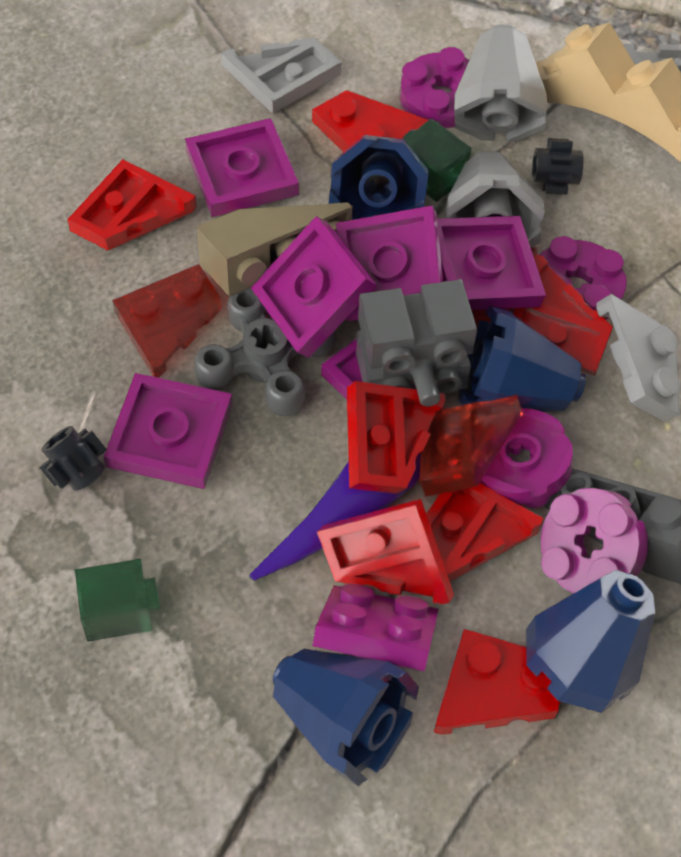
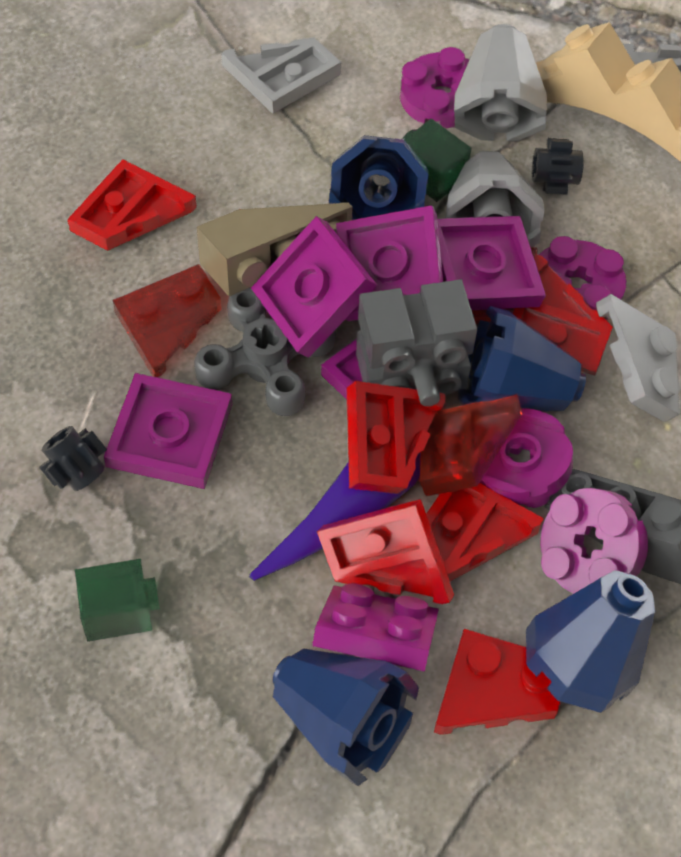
magenta plate [185,118,299,217] -> none
red wing [312,90,434,152] -> none

